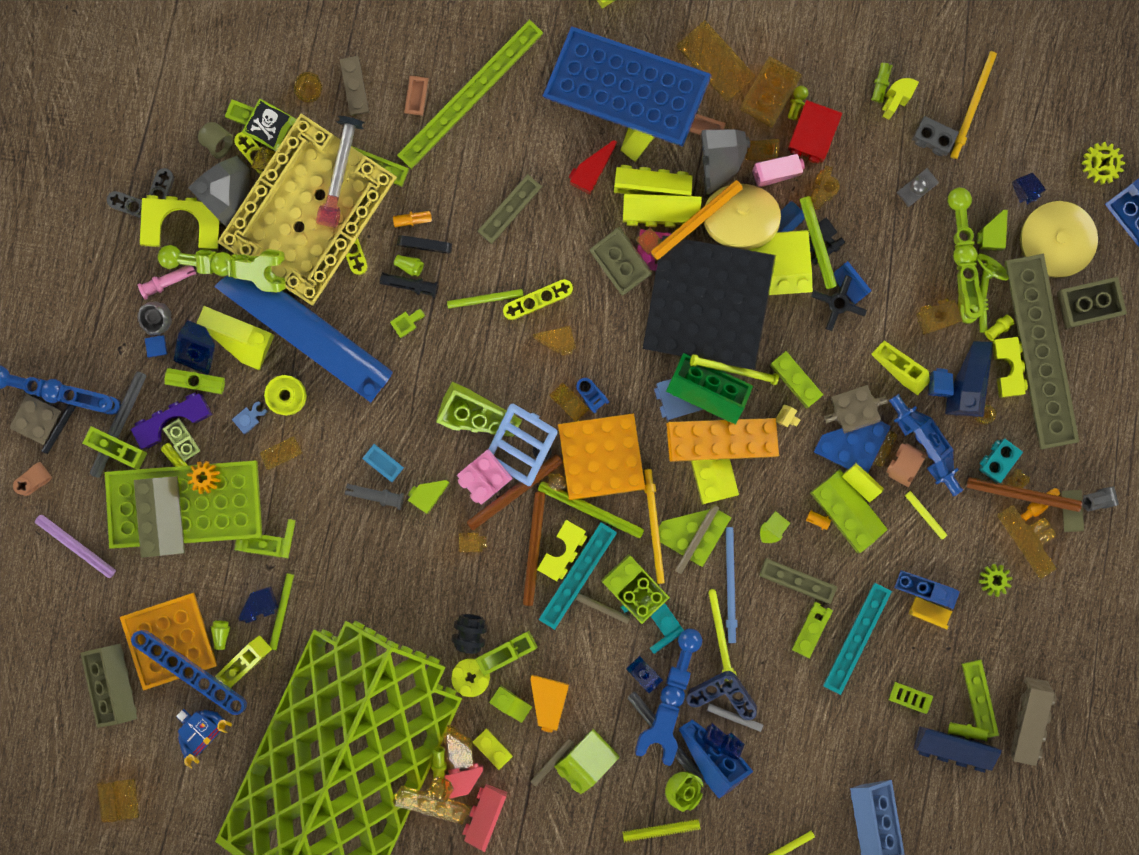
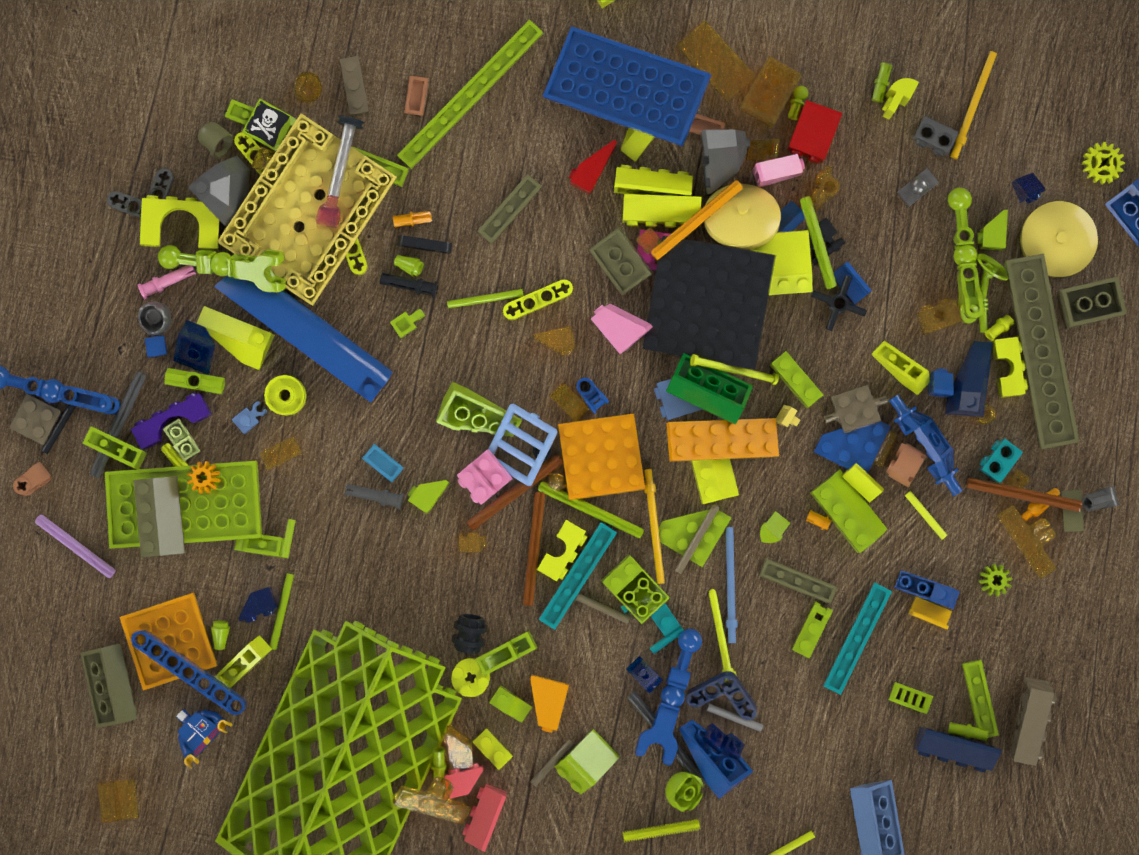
none -> bright pink slope [591,304,653,354]

